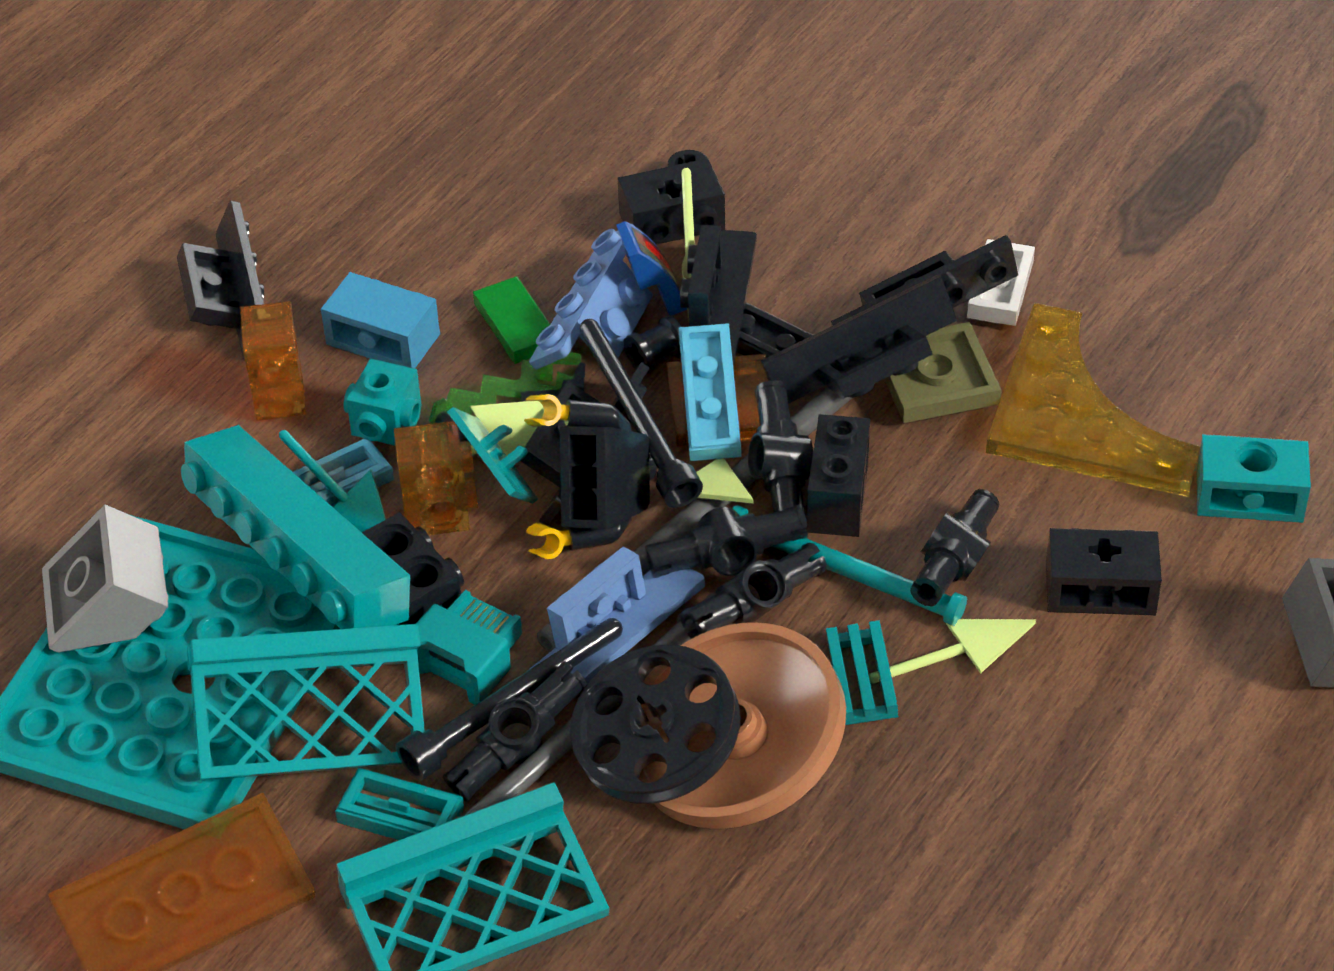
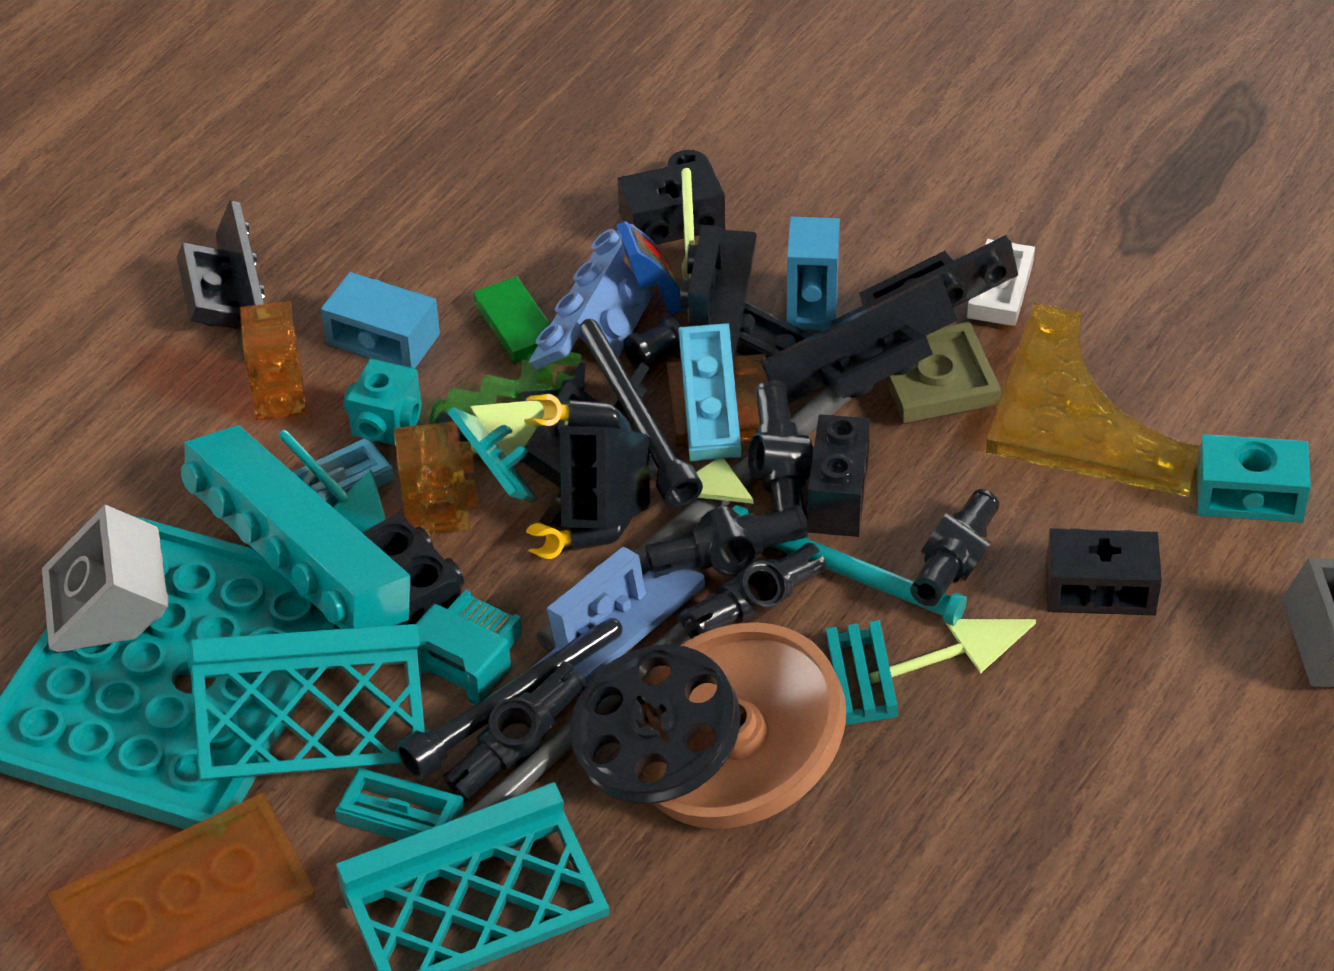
none -> dark azure brick [787,217,840,331]

